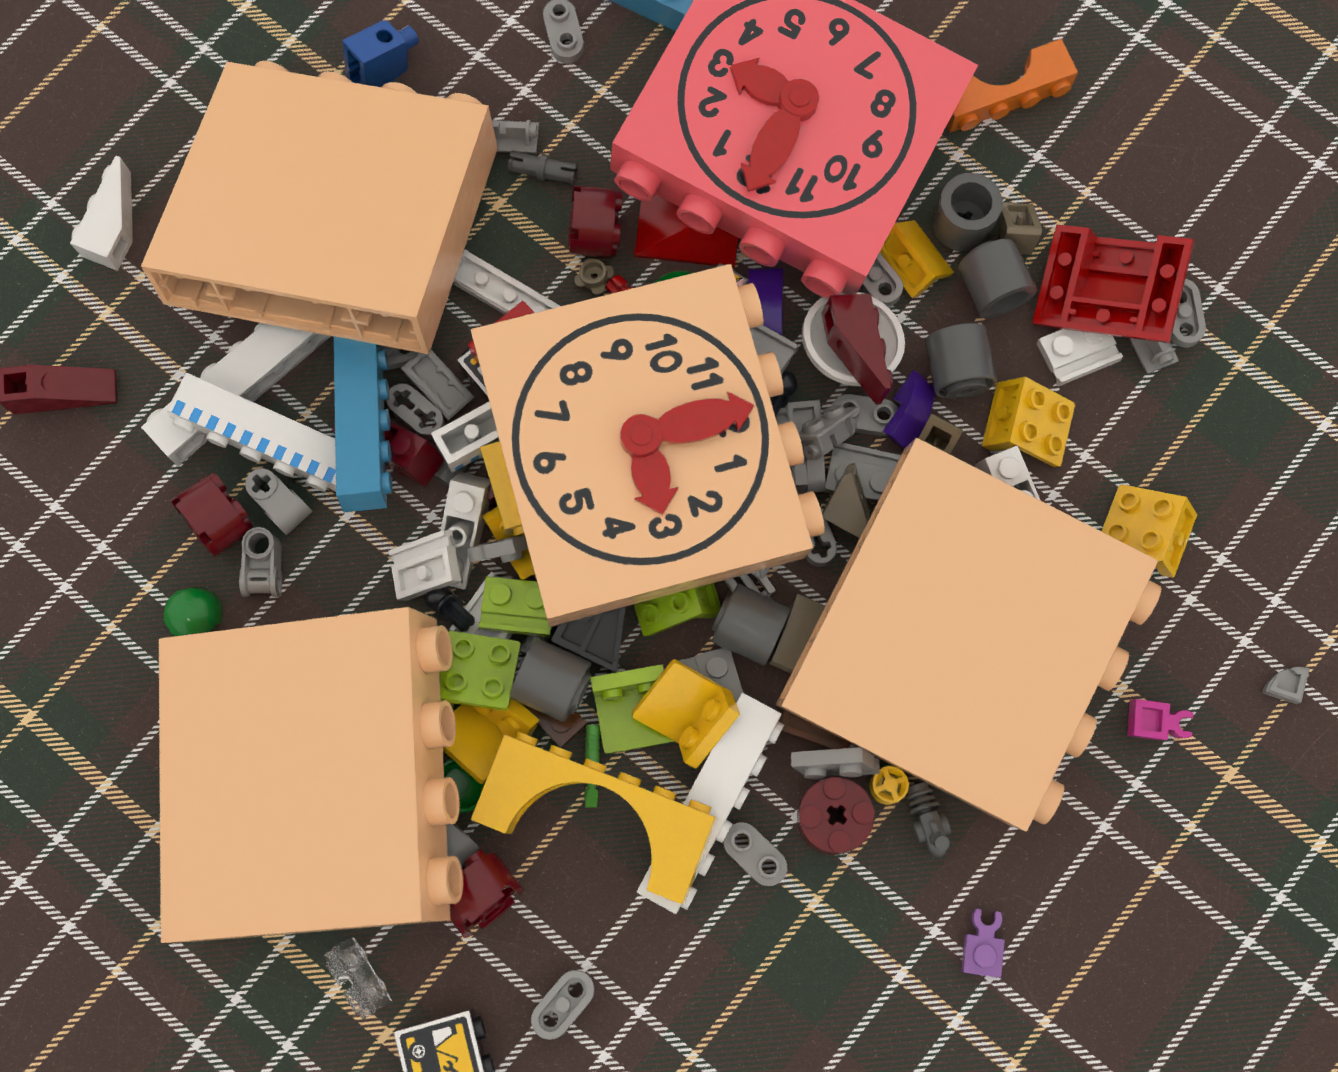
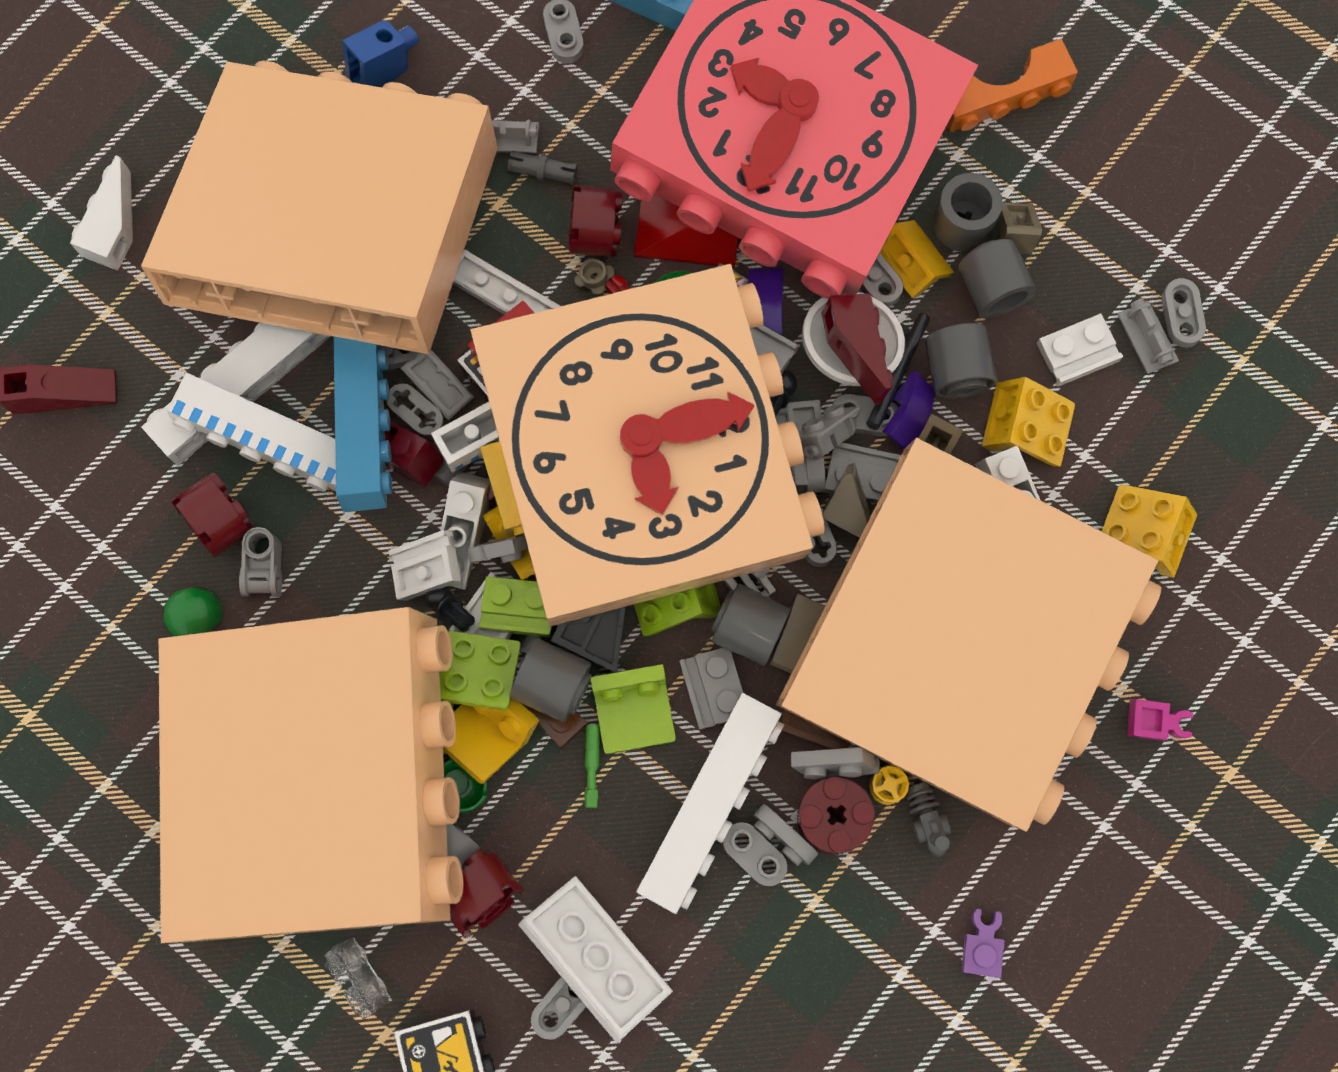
light grey piece [245,468,313,536] -> none
yellow arch [471,731,717,904] -> none
yellow bracket [632,659,740,769] -> none
red slope [1032,224,1194,343] -> none
light grey tile [1262,667,1310,704] -> none
none -> white tile [518,876,673,1043]
none -> light grey plate [753,804,818,866]
none -> black bar [866,313,930,430]

